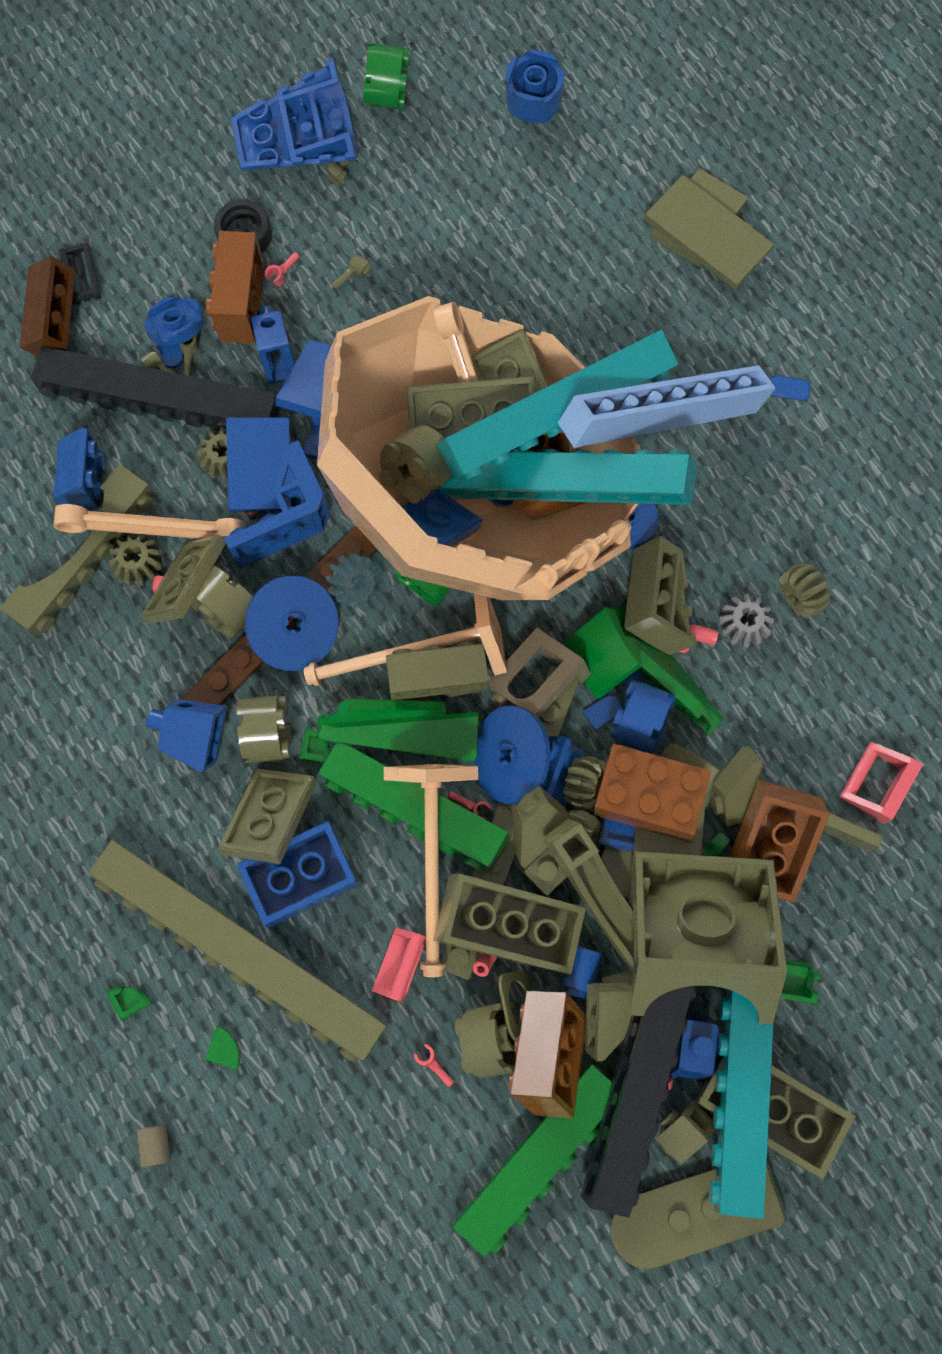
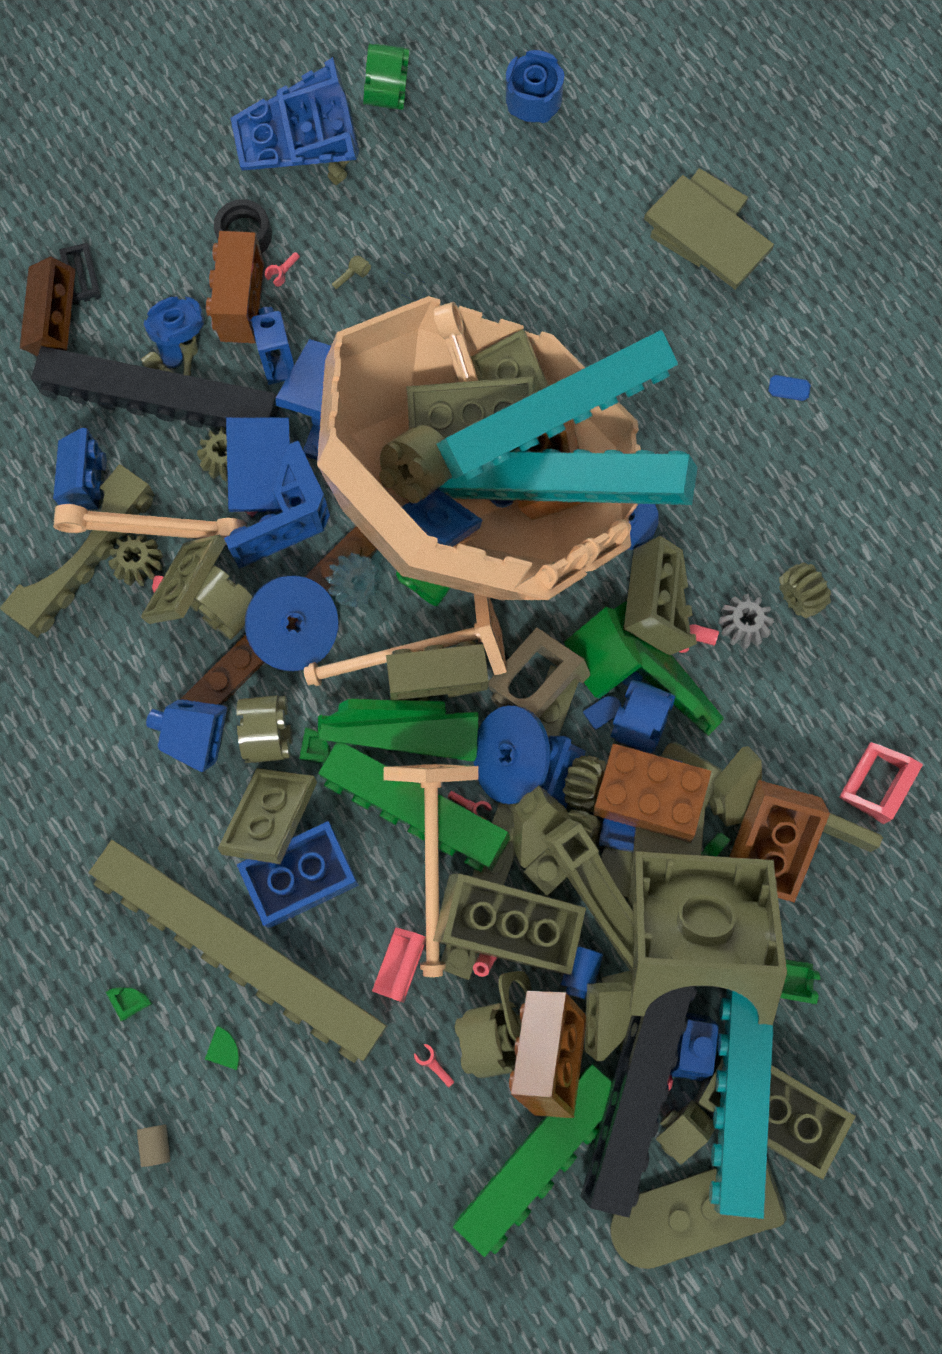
light blue brick [558,365,775,448] -> none

